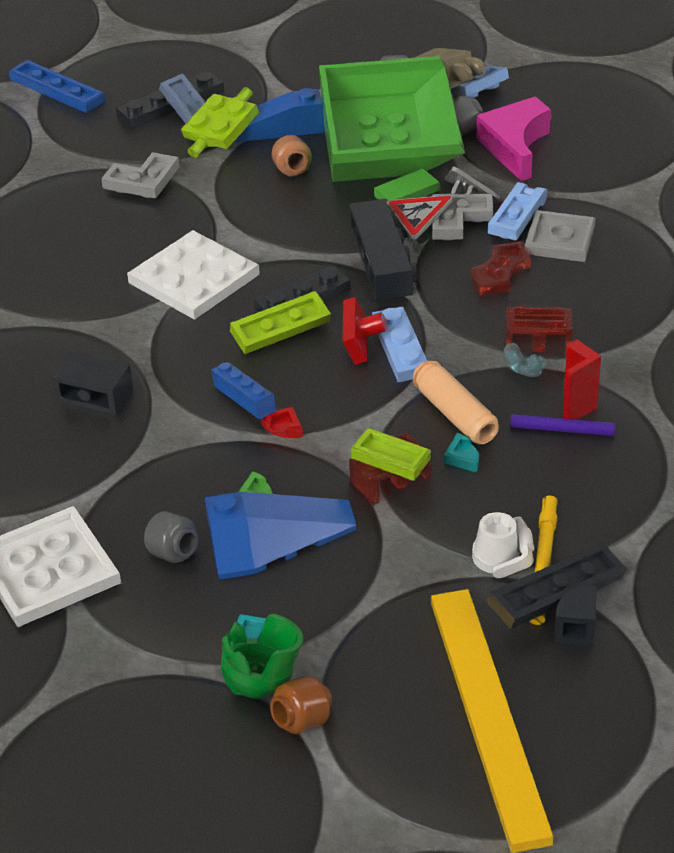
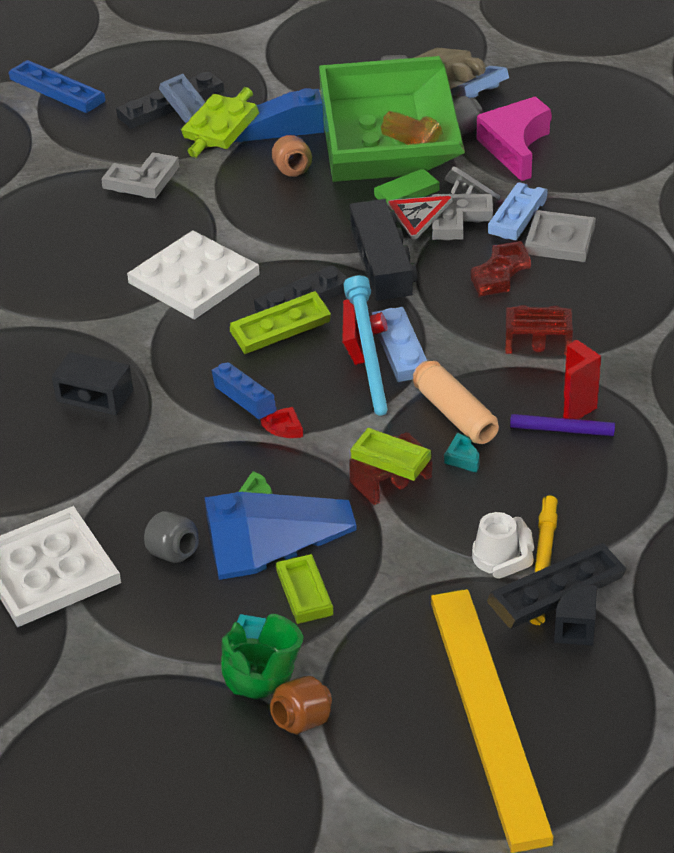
clear light blue arm [504,343,546,378] -> none
none -> lime tile [276,554,333,624]
none -> medium azure piece [343,275,388,416]
none -> clear orange piece [381,111,442,145]

